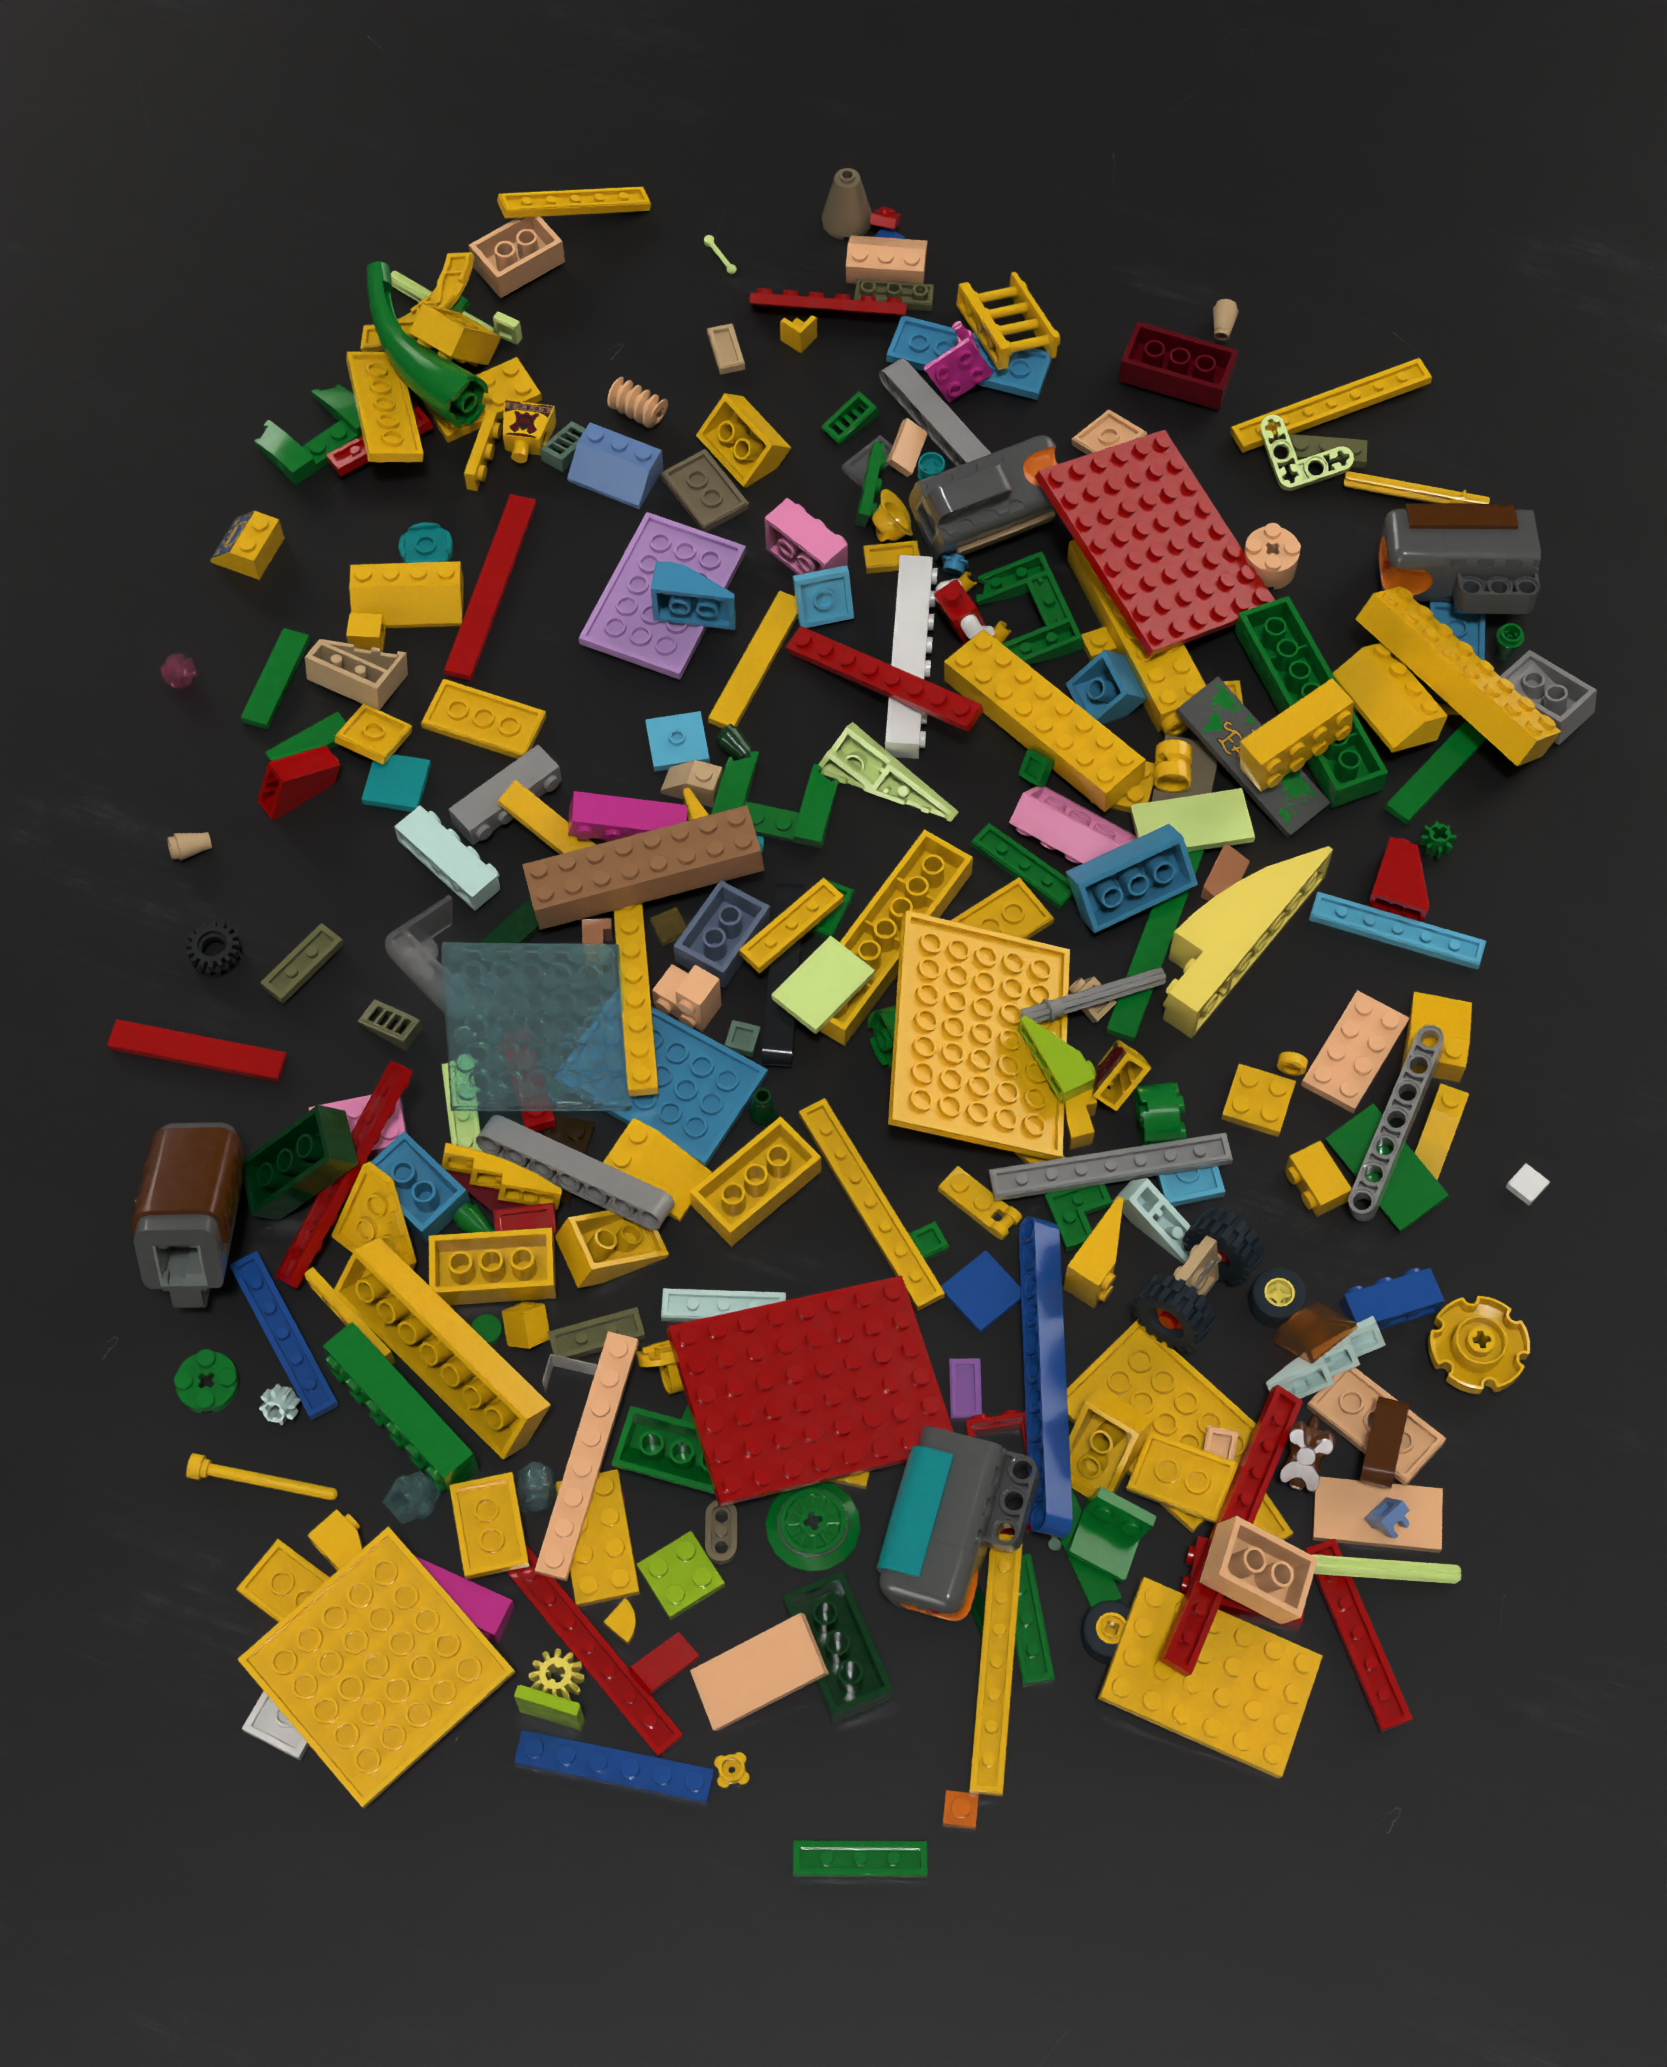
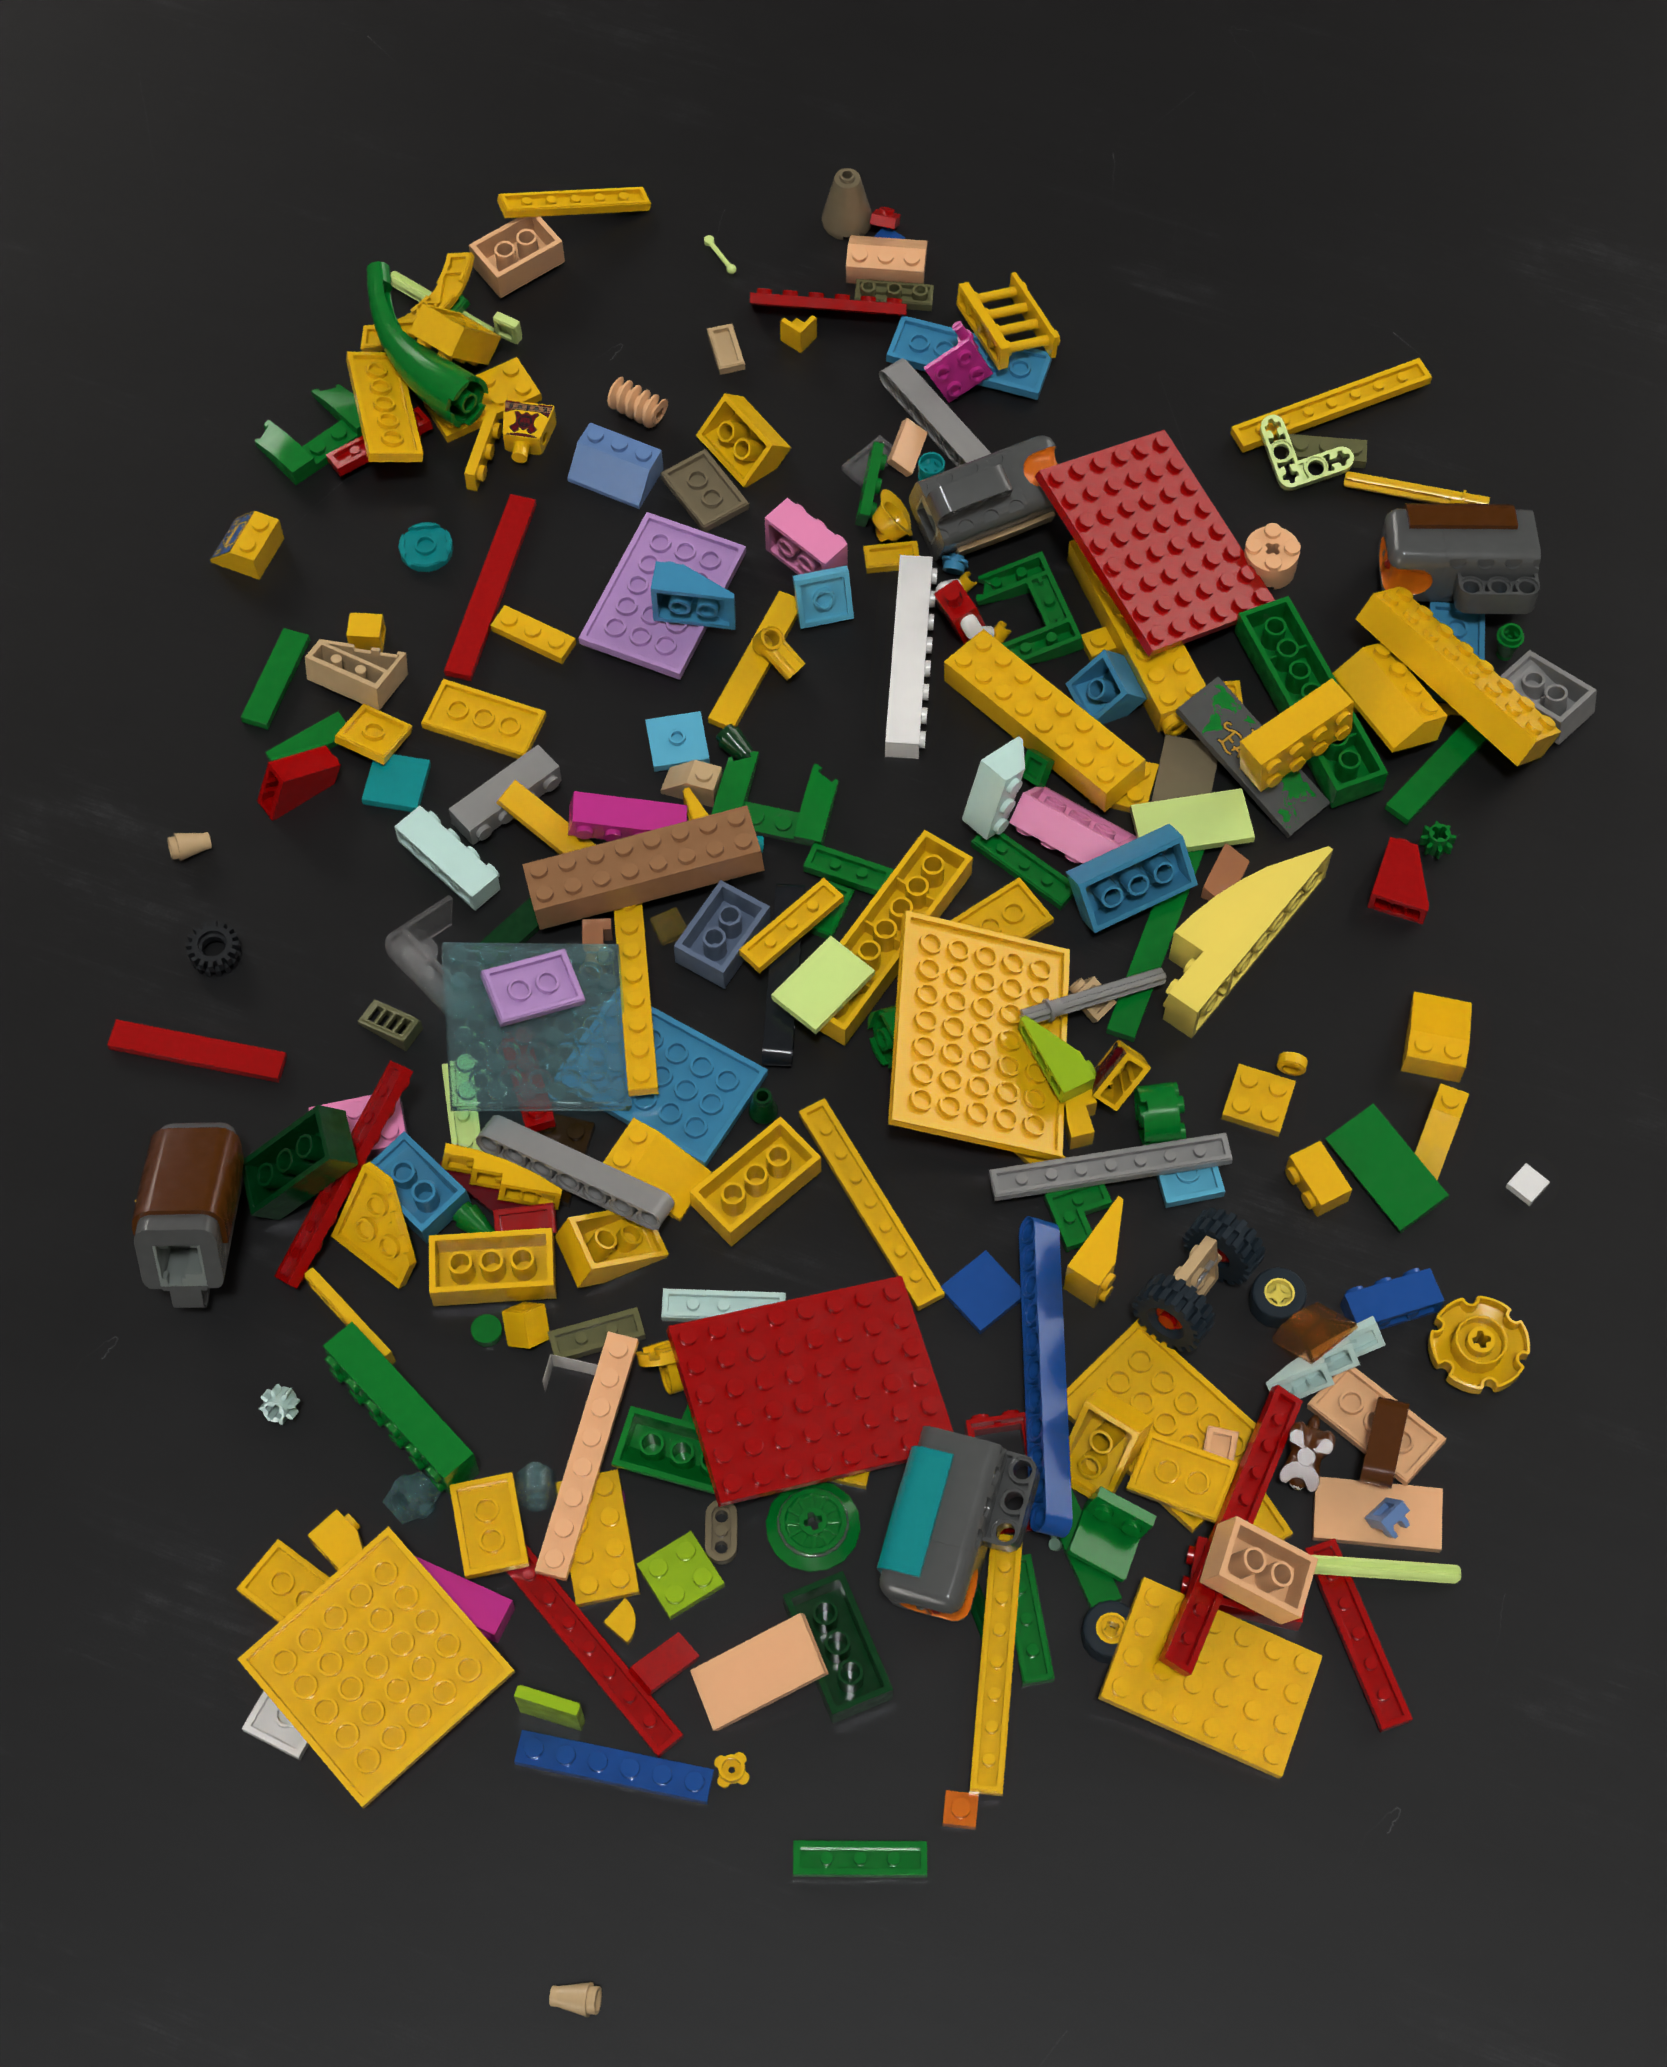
clear pink gear [160,653,197,688] -> none
green plate [174,1349,239,1413] -> none
yellow piece [186,1453,338,1500] -> none
blue plate [229,1251,339,1421] -> none
olive plate [260,923,344,1004] -> none
yellow brick [333,1237,551,1460] -> none
yellow slope [349,561,464,628] -> none
light yellow gear [529,1648,585,1700] -> none
sand green slope [540,421,586,472] -> none
light nougat brick [652,964,722,1032] -> none
sand green plate [724,1020,761,1057] -> none
red plate [786,626,984,732] -> none
yellowish green wedge [818,722,959,822] -> none
green slope [821,391,879,446] -> none
green tile [908,1221,949,1261] -> none
yellow plate [938,1166,1023,1240] -> none
medium lavender tile [949,1358,982,1421] -> none
light nougat tile [1071,409,1147,455] -> none
light aqua slope [1112,1178,1190,1264] -> none
dark red brick [1119,321,1239,411] -> none
yellow wheel [1154,739,1192,793] -> none
tan cone [1213,299,1239,341] -> none
light nougat plate [1301,990,1410,1114] -> none
medium azure tile [1309,892,1486,970] -> none
light grey beam [1348,1025,1444,1222] -> none
none -> lavender tile [480,949,586,1027]
none -> yellow plate [490,605,576,664]
none -> tan cone [549,1982,602,2018]
none -> yellow piece [752,625,806,681]
none -> green plate [803,843,894,895]
none -> light aqua slope [962,736,1025,840]

